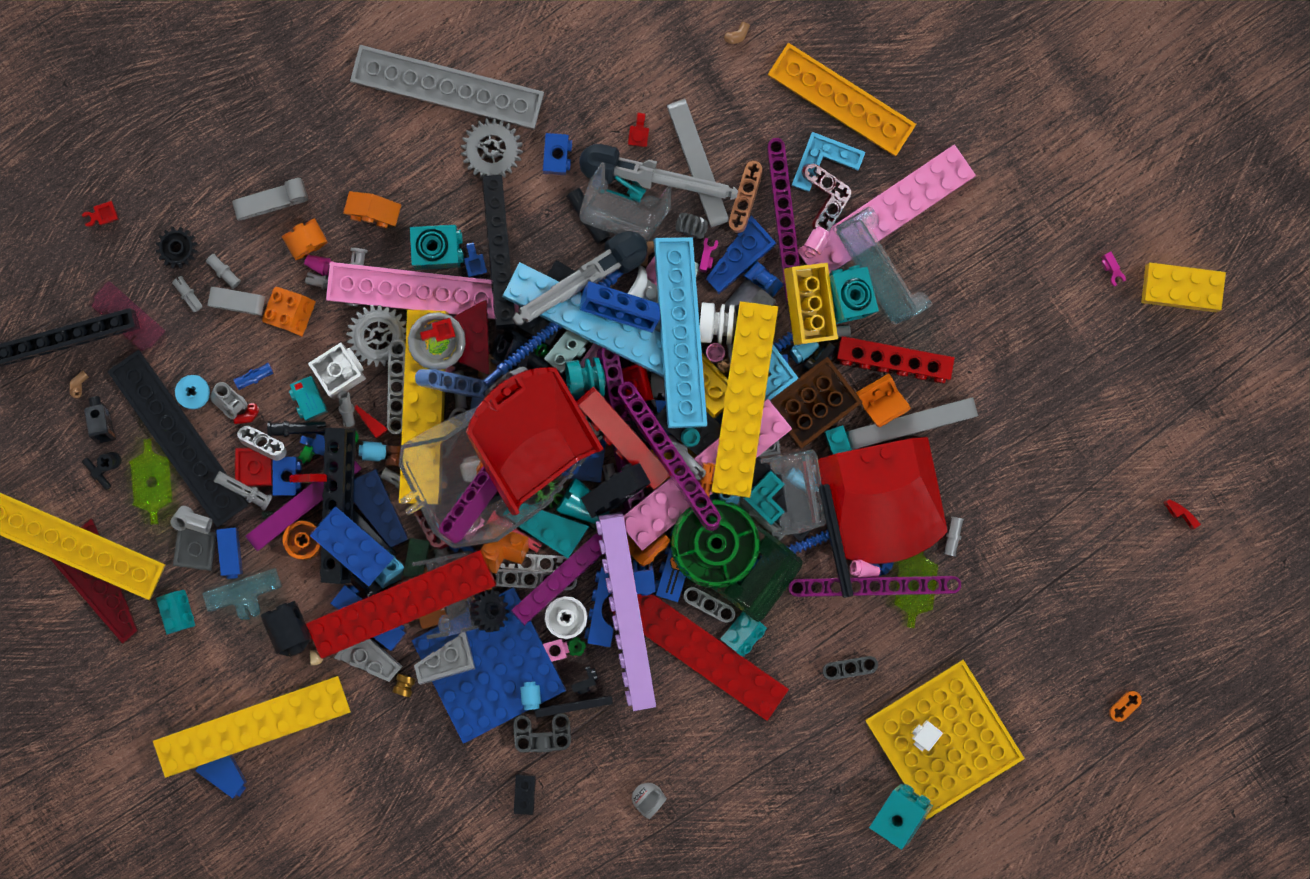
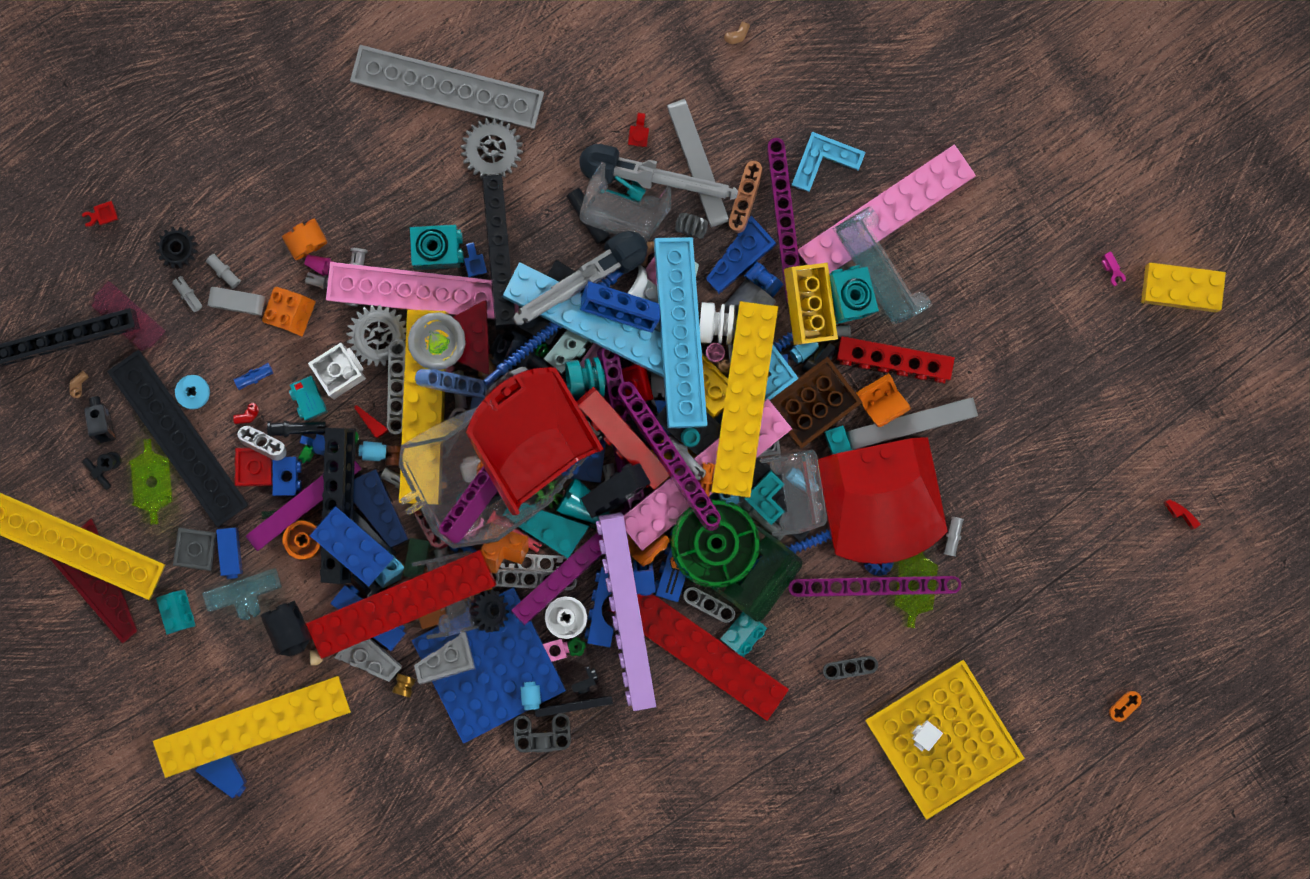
light grey piece [170,506,212,534] -> none
light grey piece [210,382,247,419] -> none
light grey pin [214,471,272,511] -> none
light grey beam [232,178,309,221] -> none
red tile [289,474,327,483] -> none
light grey pin [338,391,355,427] -> none
orange brick [344,191,401,229] -> none
red plate [420,318,456,343] -> none
black brick [514,774,536,815] -> none
blue brick [543,133,572,175] -> none
light grey helmet [632,783,667,819] -> none
dark pink plate [699,238,718,273] -> none
light orange plate [767,43,916,157] -> none
beam [802,164,851,232] -> none
bright pink brick [804,226,830,256] -> none
black axle [818,484,854,598] -> none
bright pink cone [850,559,880,578] -> none
teal brick [869,784,934,850] -> none

